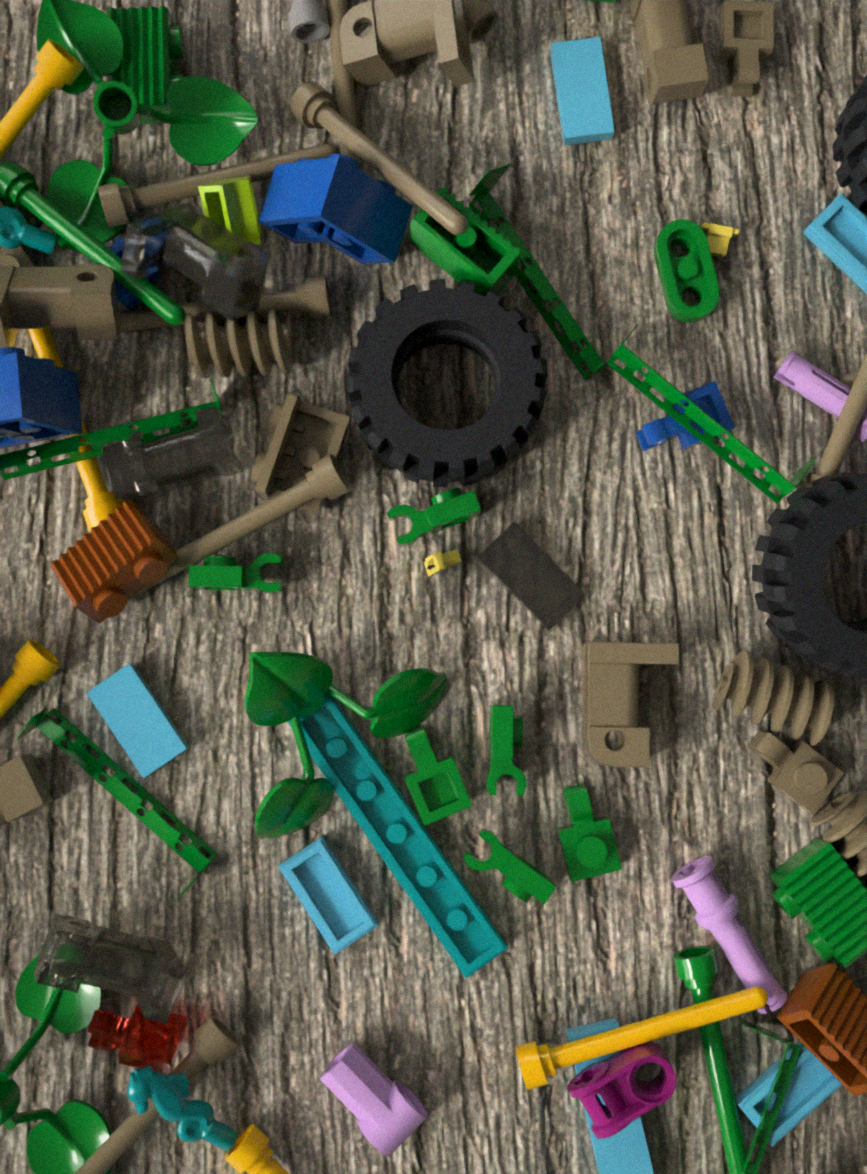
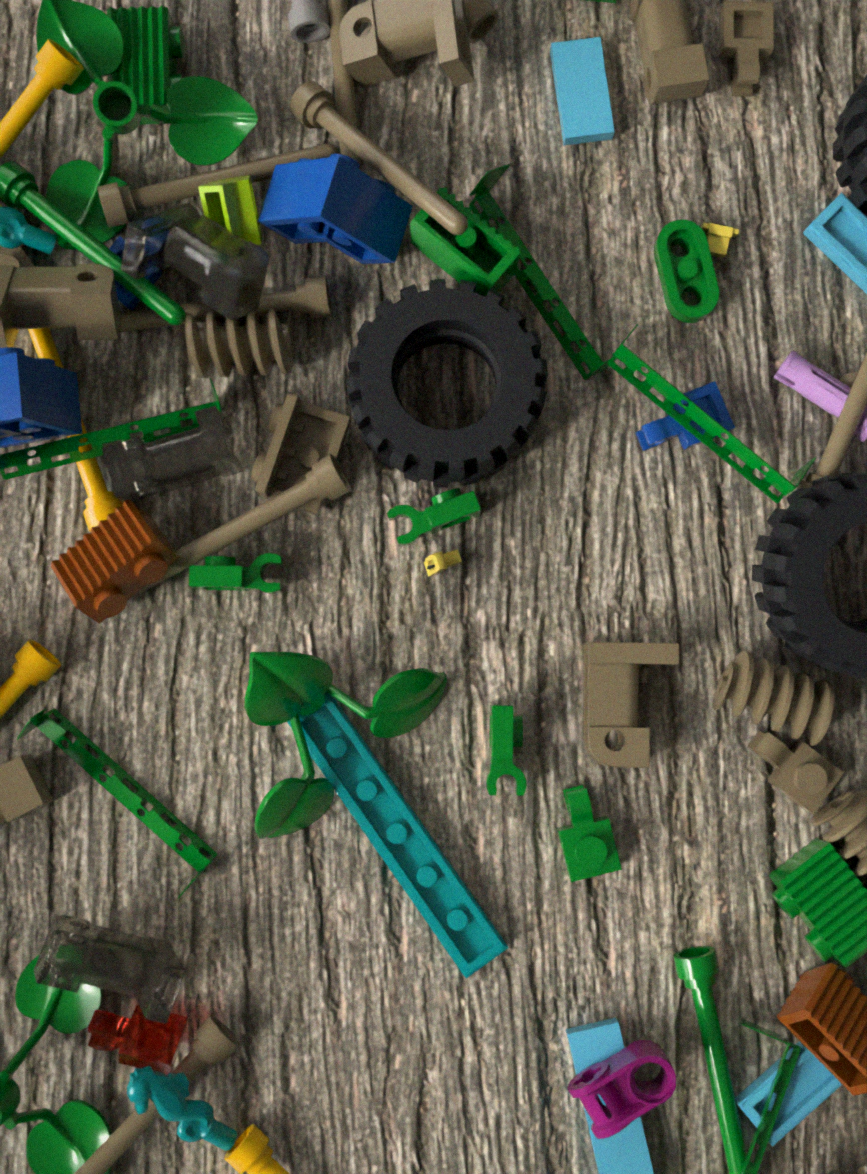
medium azure tile [86,663,190,779] -> none
medium azure tile [278,835,379,955] -> none
lavender piece [320,1042,428,1157] -> none
green plate [404,727,472,826] -> none
green plate [462,828,557,904] -> none
clear smoke tile [477,522,586,631] -> none
yellow piece [515,986,768,1090] -> none
lavender pin [671,855,788,1014] -> none

